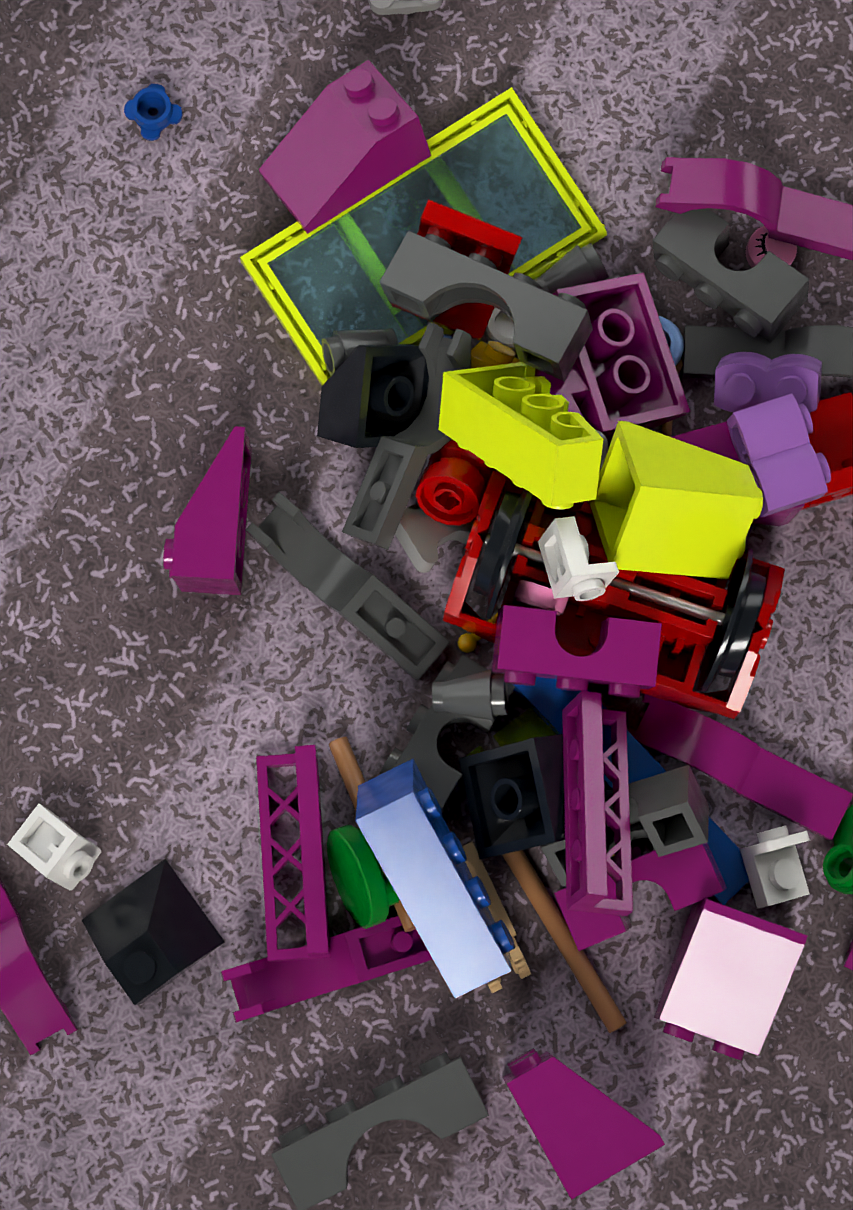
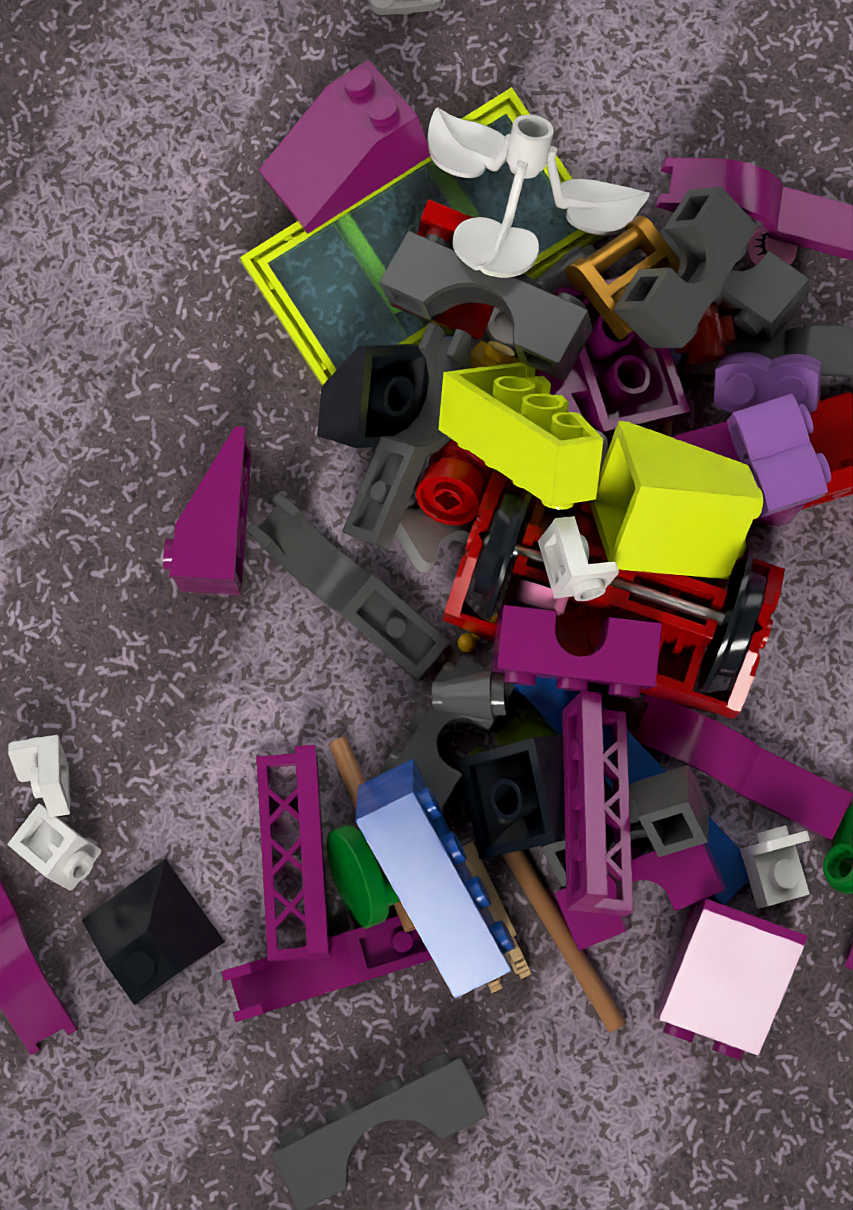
blue plate [124,84,183,141] -> none
dark grey cone [322,328,399,376] -> none
magenta slope [502,1048,665,1200] -> none
none -> white bracket [8,735,70,817]
none -> white plant [427,107,650,278]
none -> pearl gold plate [565,216,680,341]
none -> dark grey arch [613,187,758,348]
none -> clear red gear [675,305,736,364]

